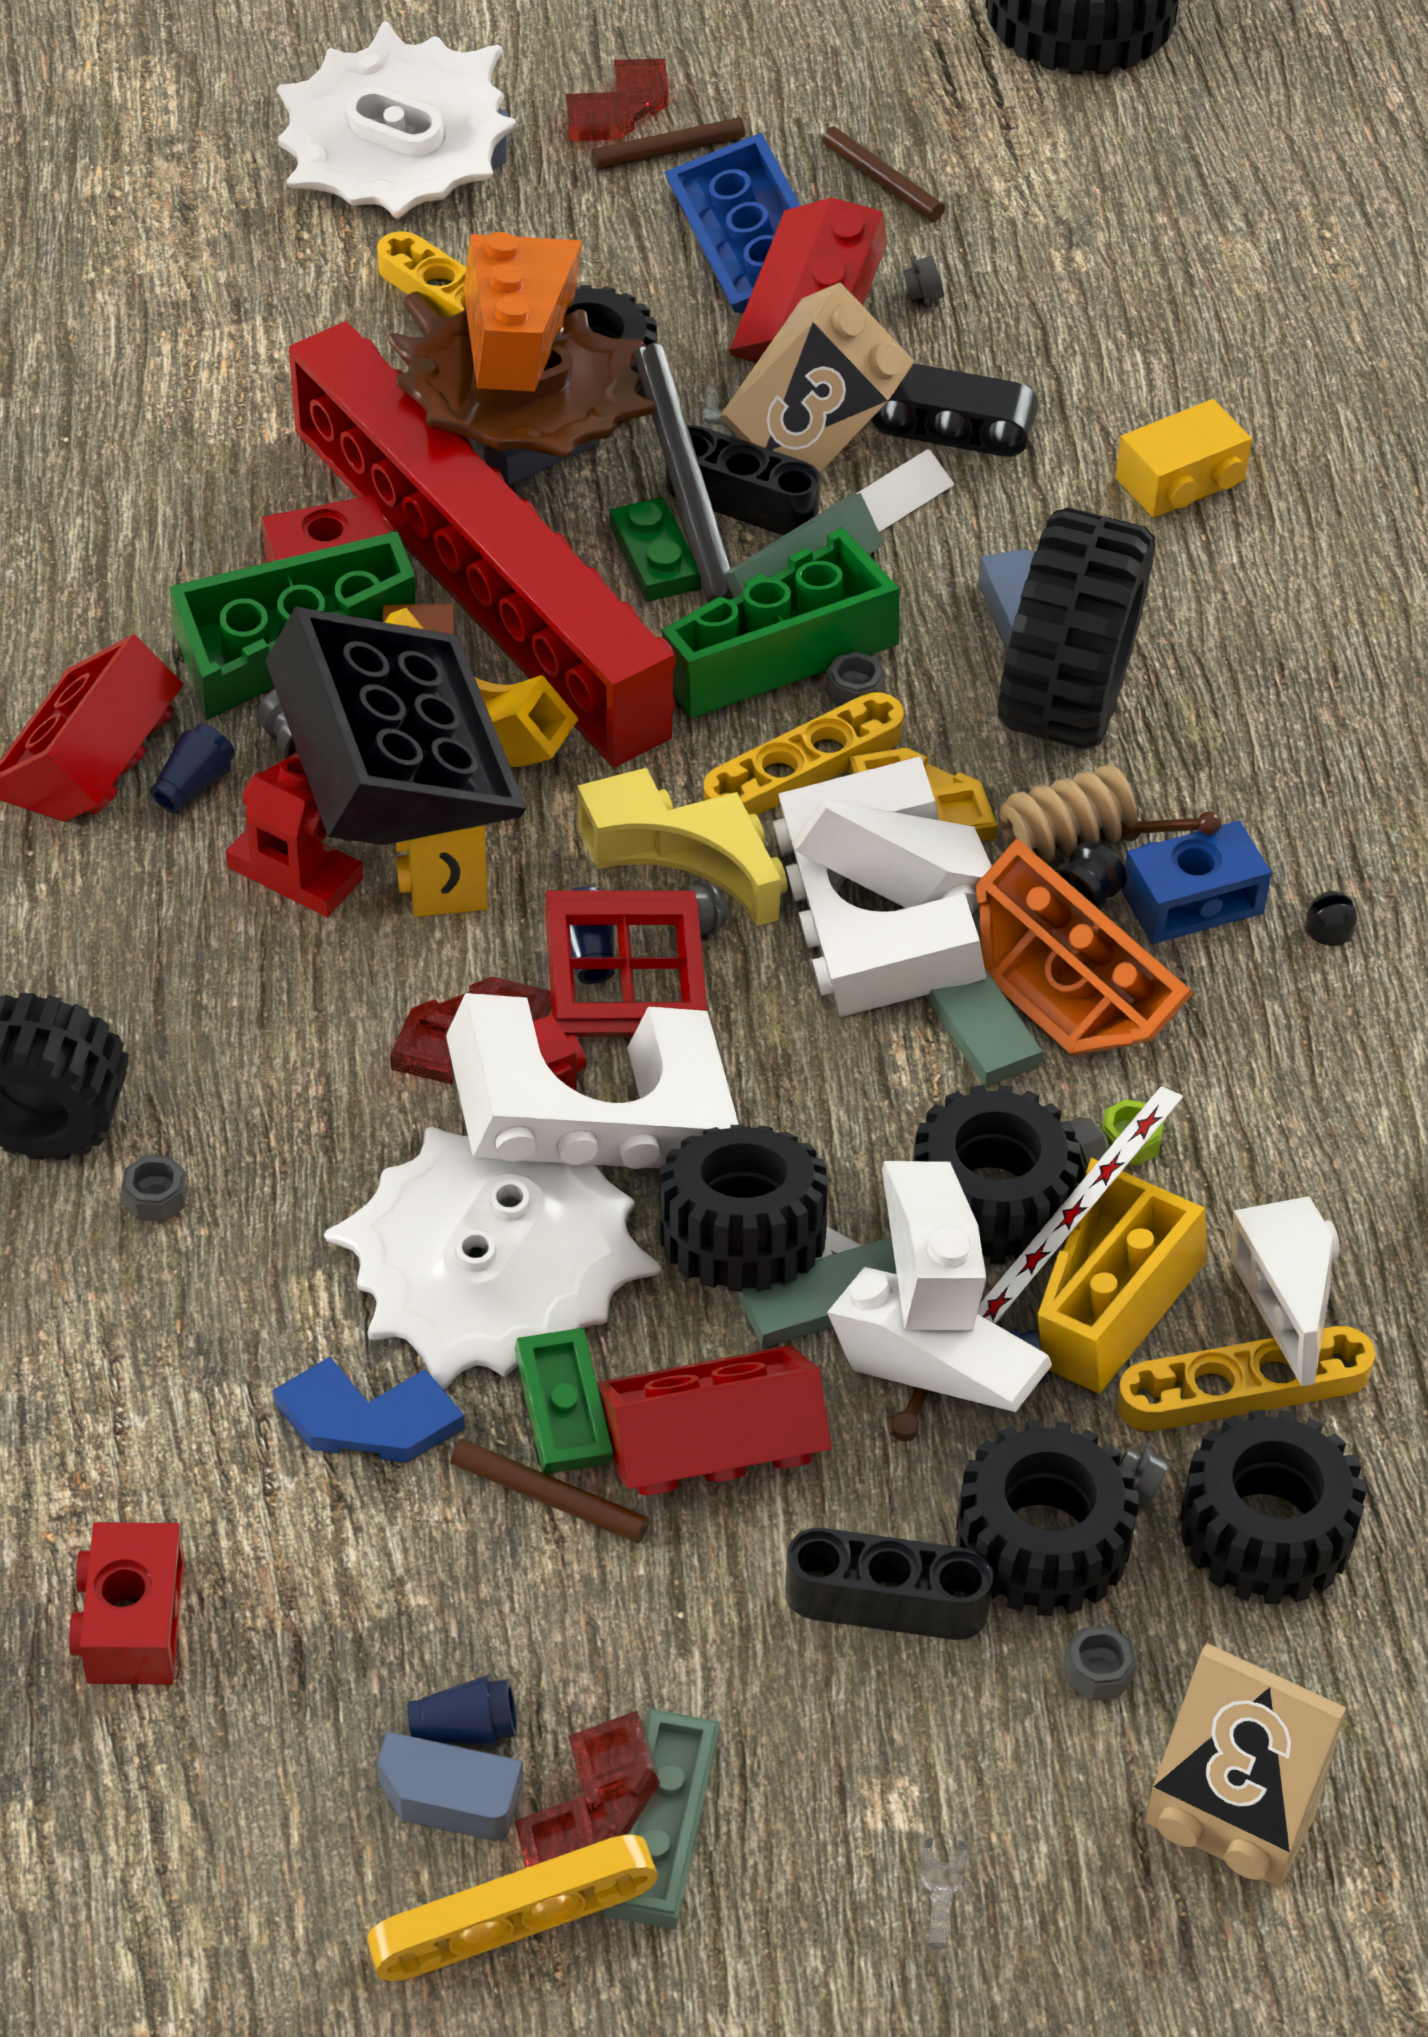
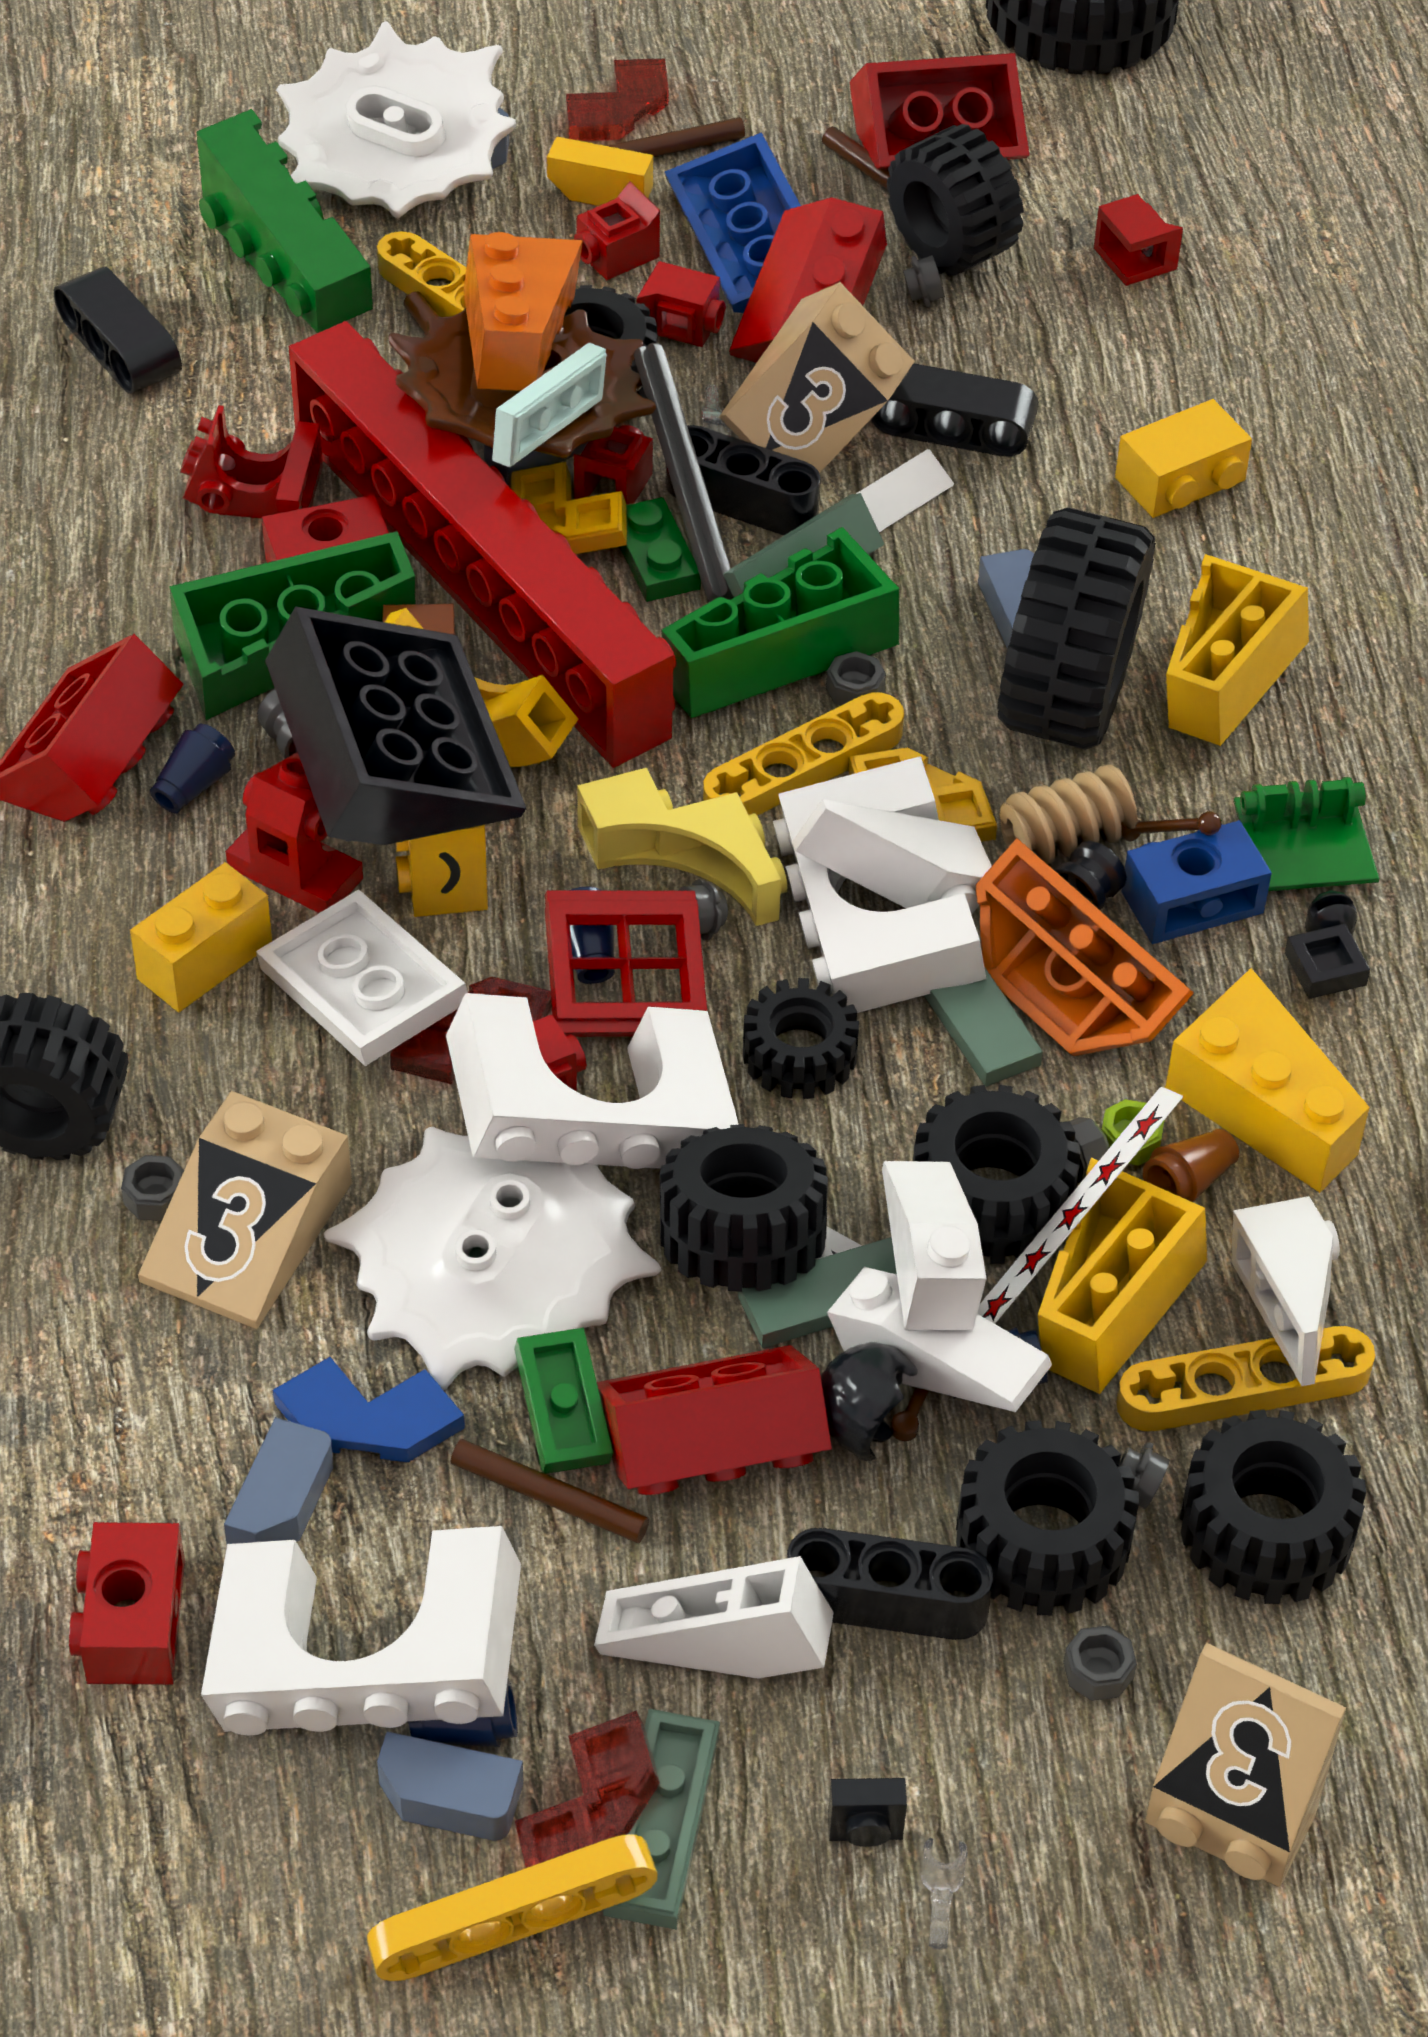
none -> black beam [53,266,182,394]
none -> yellow brick [130,862,272,1013]
none -> tan slope [138,1091,352,1329]
none -> red tile [180,405,323,519]
none -> green wedge [196,109,373,333]
none -> white arch [201,1526,521,1736]
none -> sand blue piece [224,1417,333,1544]
none -> white plate [256,890,468,1066]
none -> light aqua tile [492,343,607,467]
none -> yellow tile [511,462,627,554]
none -> yellow piece [547,136,653,206]
none -> red window [574,181,660,281]
none -> red window [574,425,653,505]
none -> white slope [594,1556,834,1679]
none -> red window [636,261,726,347]
none -> black tyre [742,978,859,1099]
none -> black hair [821,1342,918,1461]
none -> black plate [828,1778,907,1847]
none -> red slope [849,53,1030,170]
none -> black tyre [887,124,1024,276]
none -> red window [1094,194,1183,286]
none -> dark orange cone [1143,1129,1239,1202]
none -> yellow wedge [1165,968,1370,1193]
none -> yellow wedge [1166,554,1309,746]
none -> green hinge [1233,777,1380,891]
none -> black plate [1285,924,1370,999]

